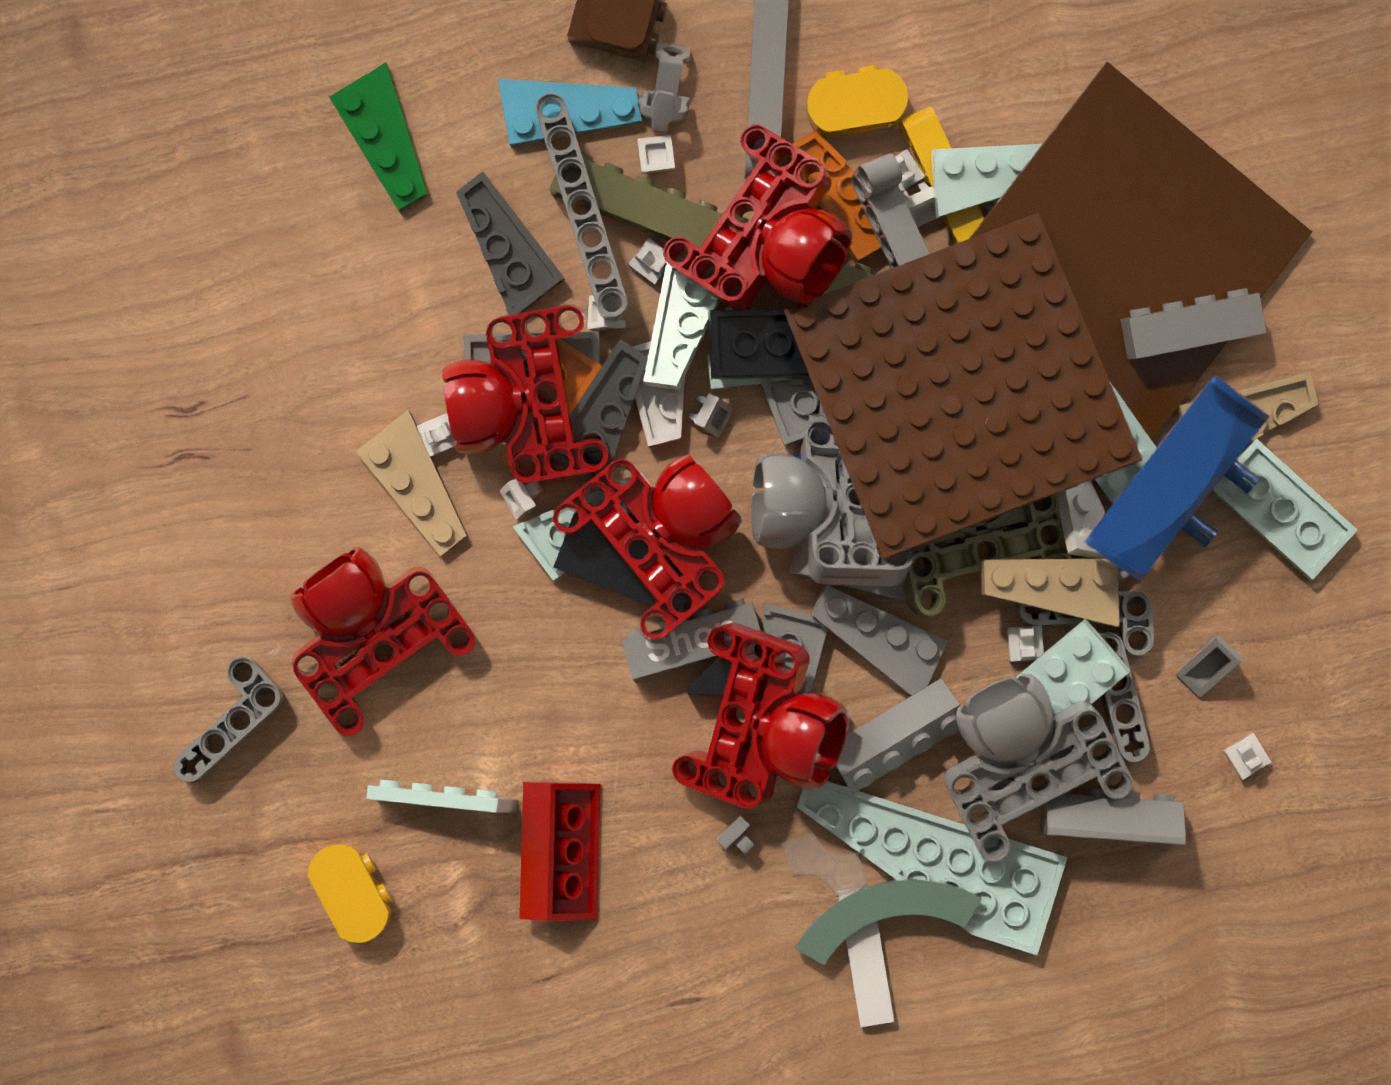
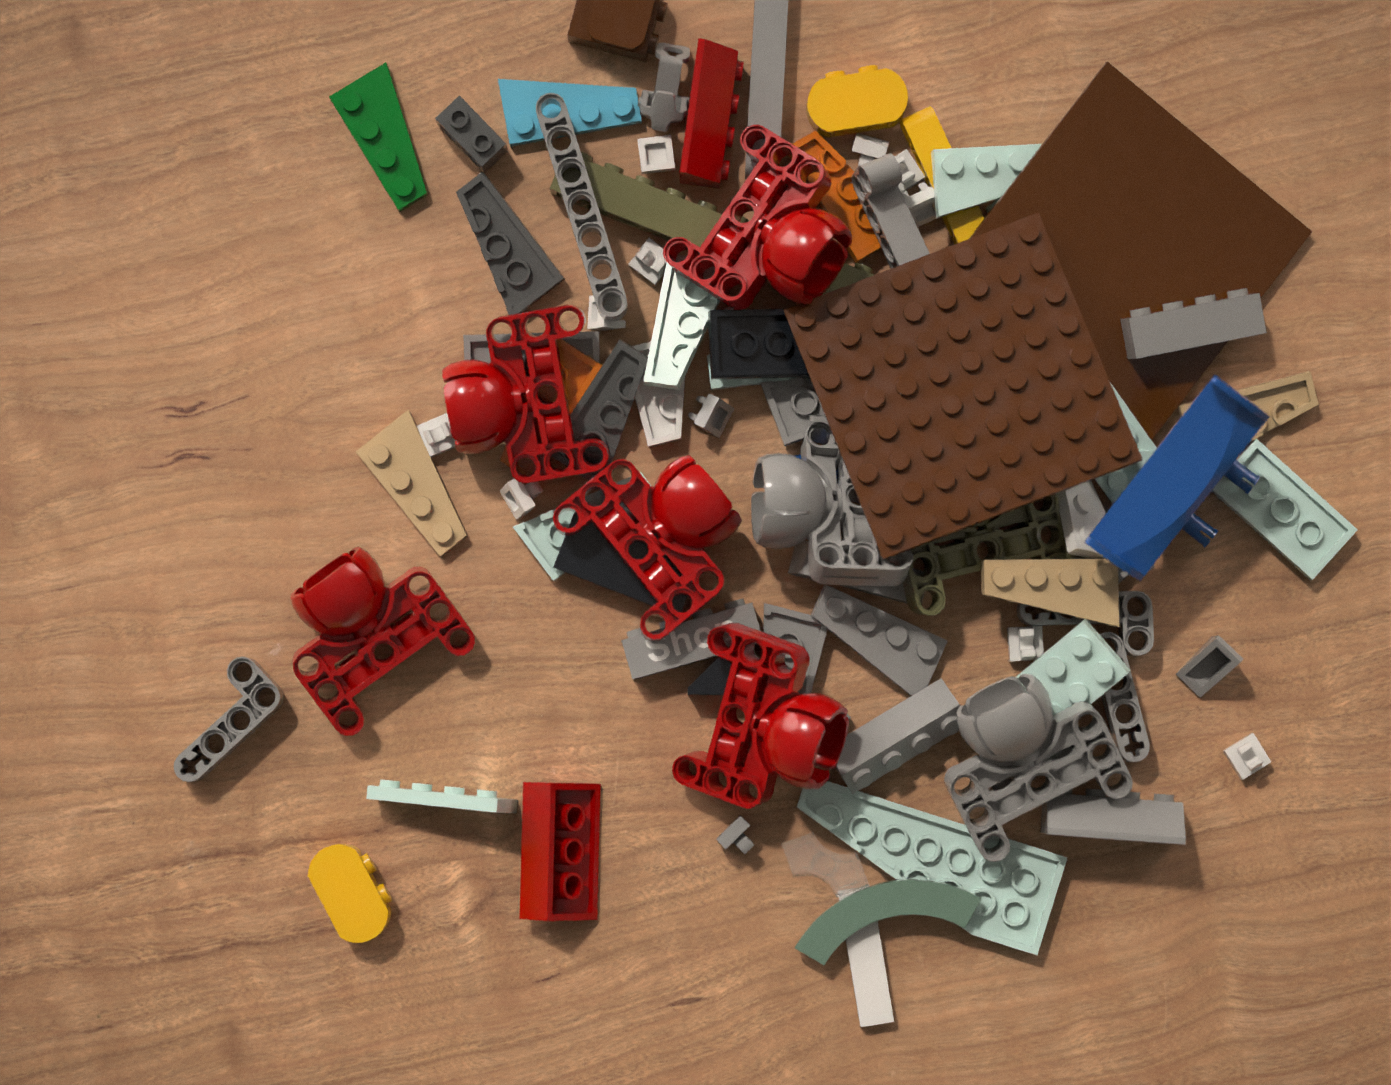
none -> dark grey brick [435,95,508,173]
none -> red slope [680,38,744,189]
none -> white tile [852,133,889,168]

